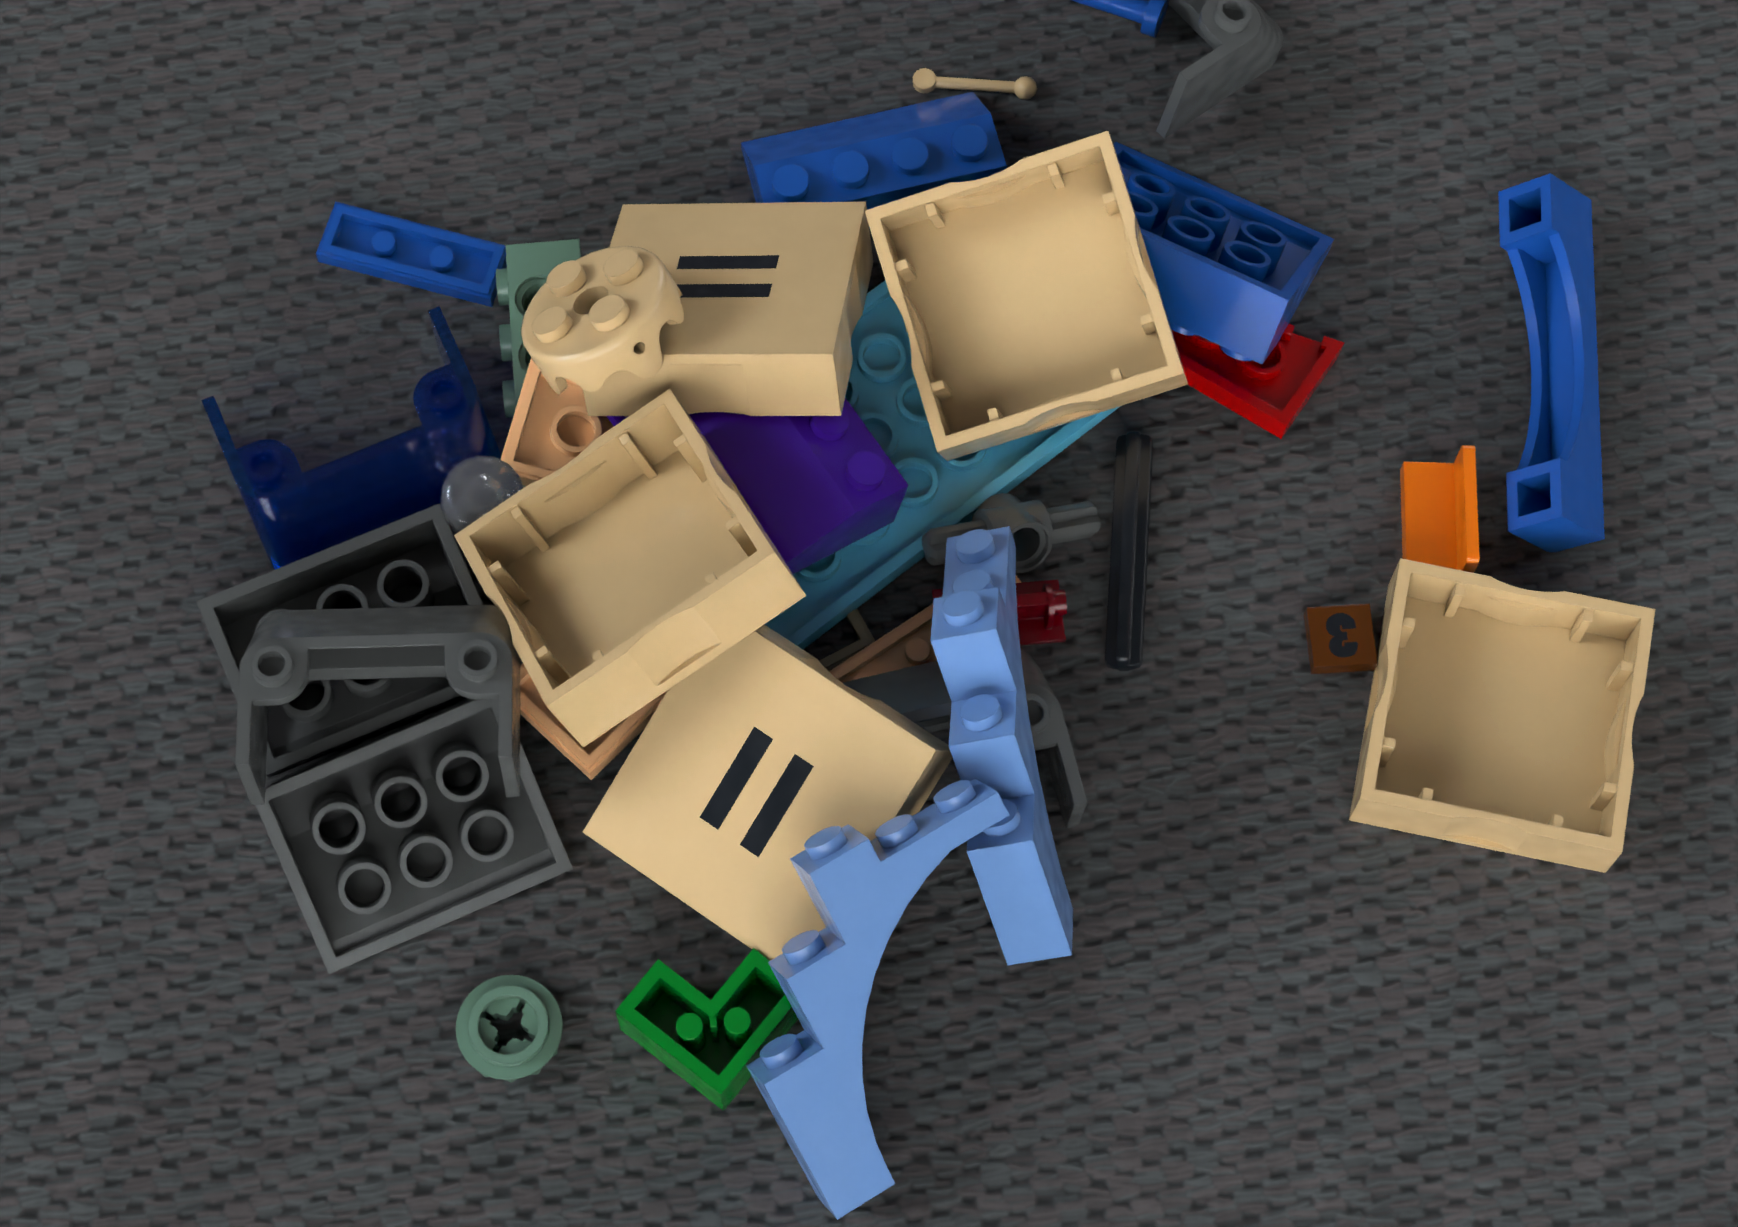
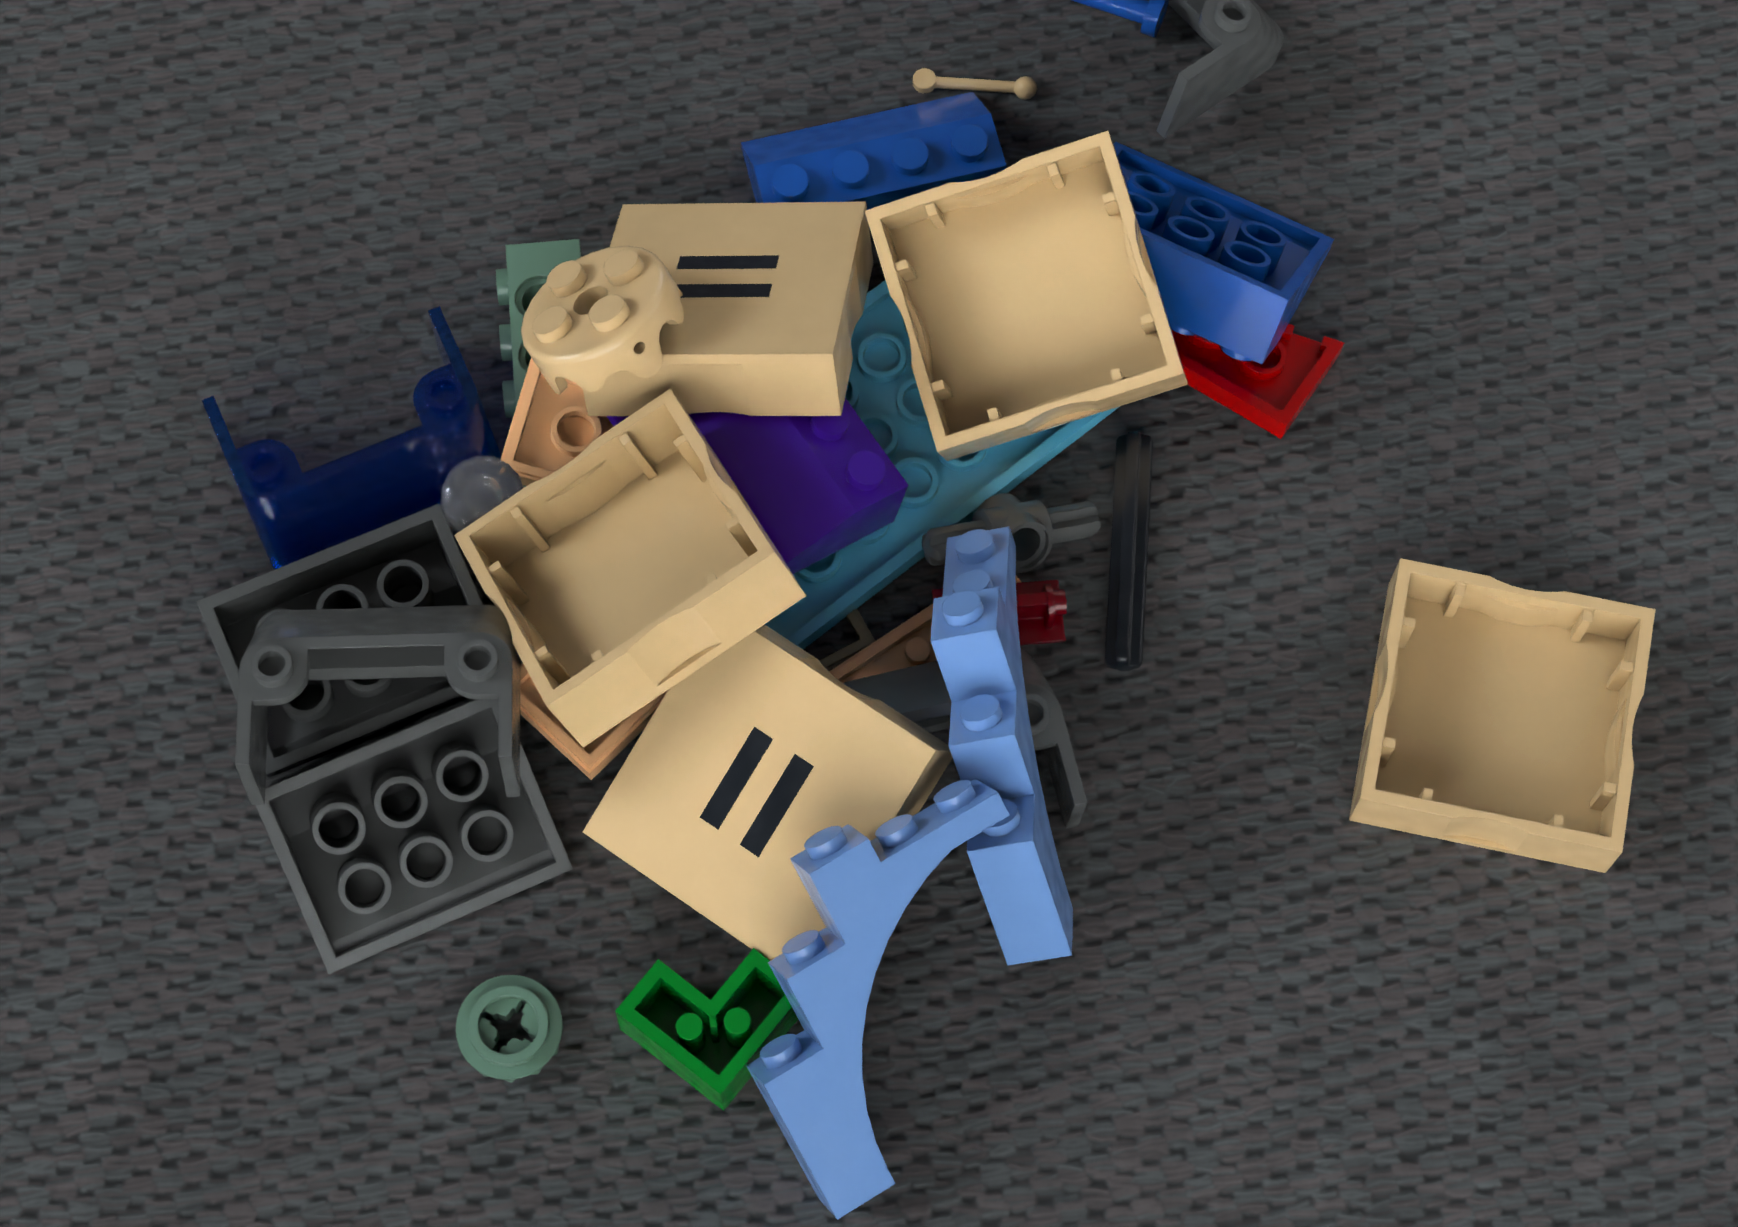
blue tile [316,201,507,307] -> none
reddish brown tile [1304,603,1377,674] -> none
orange panel [1400,445,1480,573] -> none
blue arch [1498,173,1605,552] -> none

